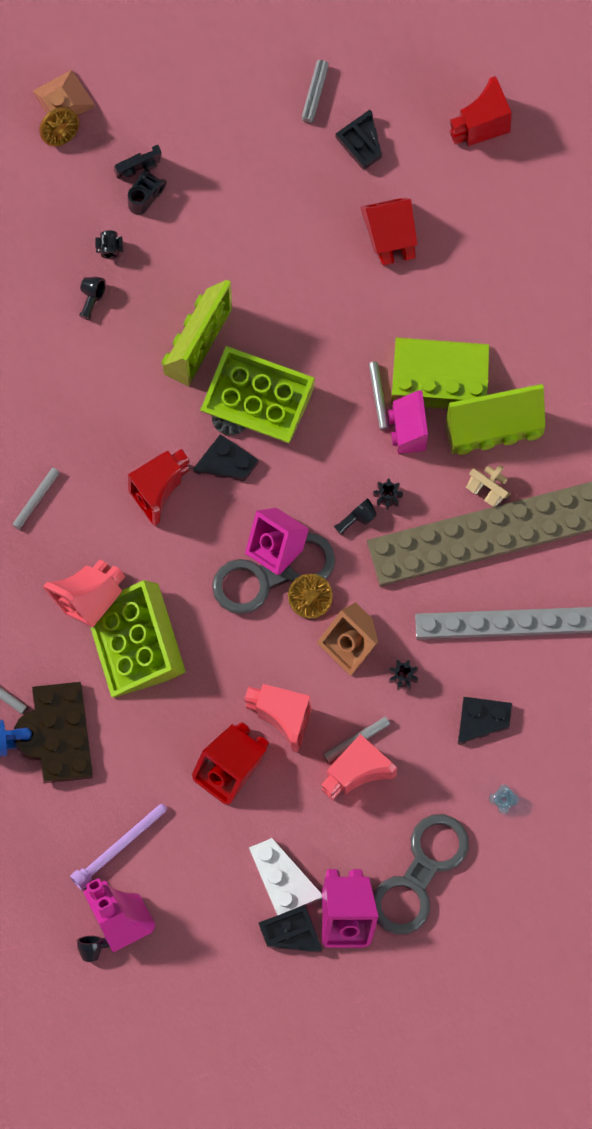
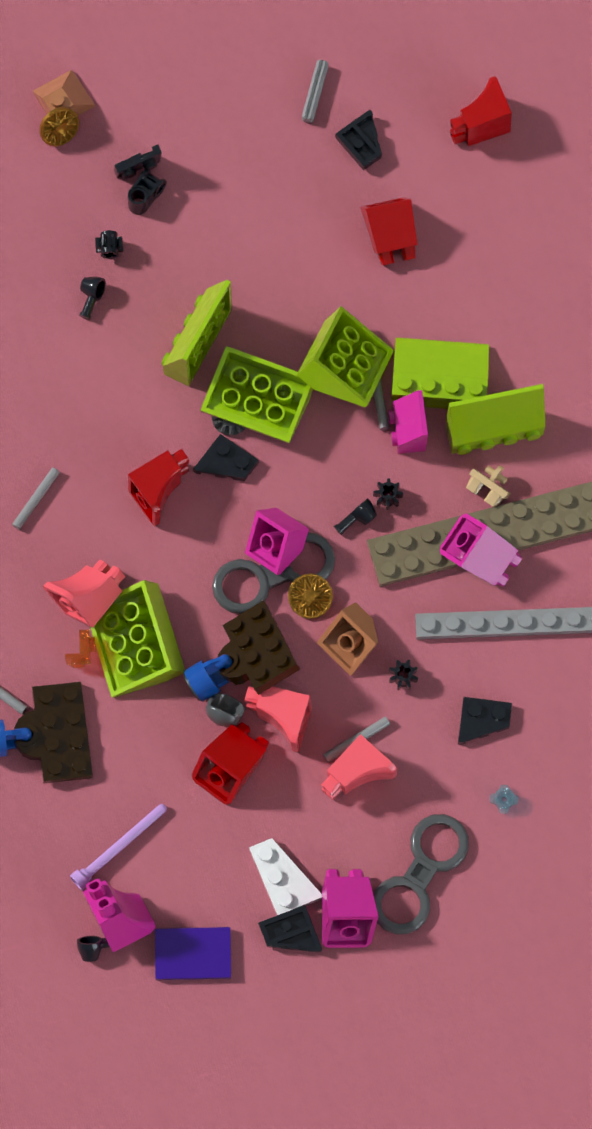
none -> clear orange bracket [65,630,95,668]
none -> dark purple tile [155,927,231,980]
none -> dark brown plate [183,600,300,702]
none -> dark grey hair [205,693,245,727]
none -> lime slope [297,306,394,407]
none -> dark pink hips [440,514,522,587]

